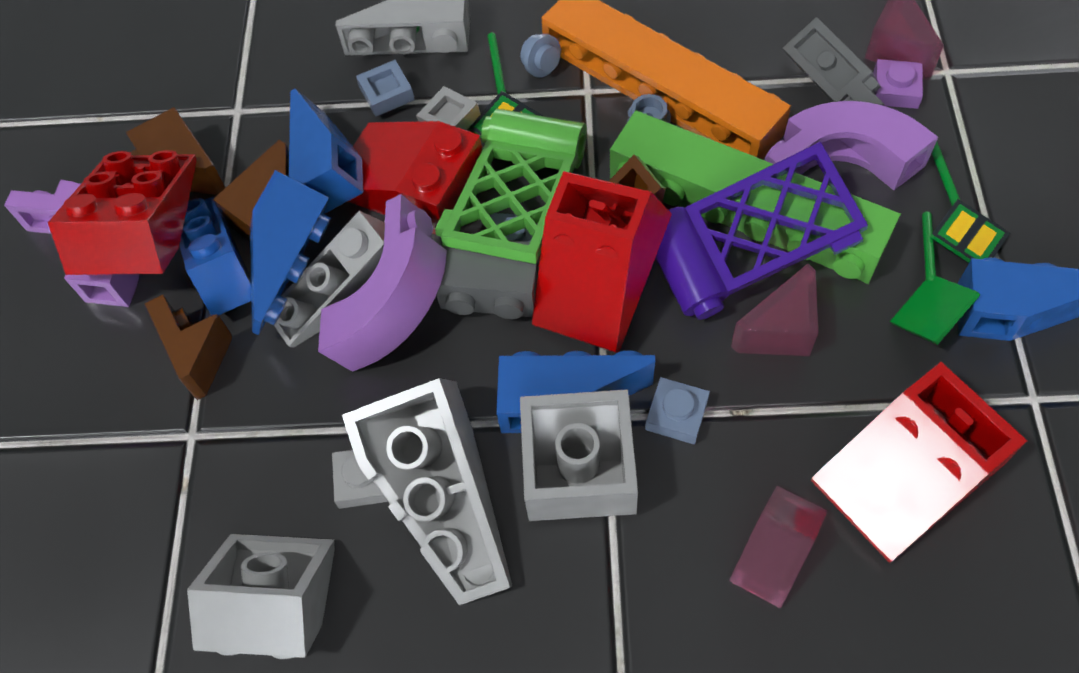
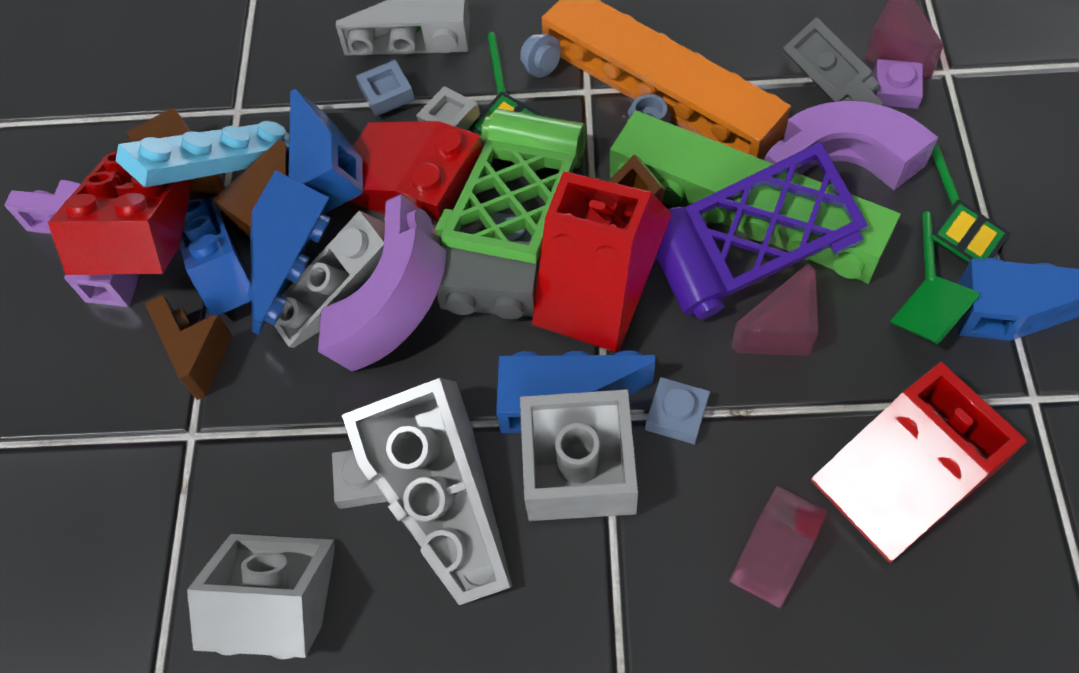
none -> medium azure plate [116,121,290,187]

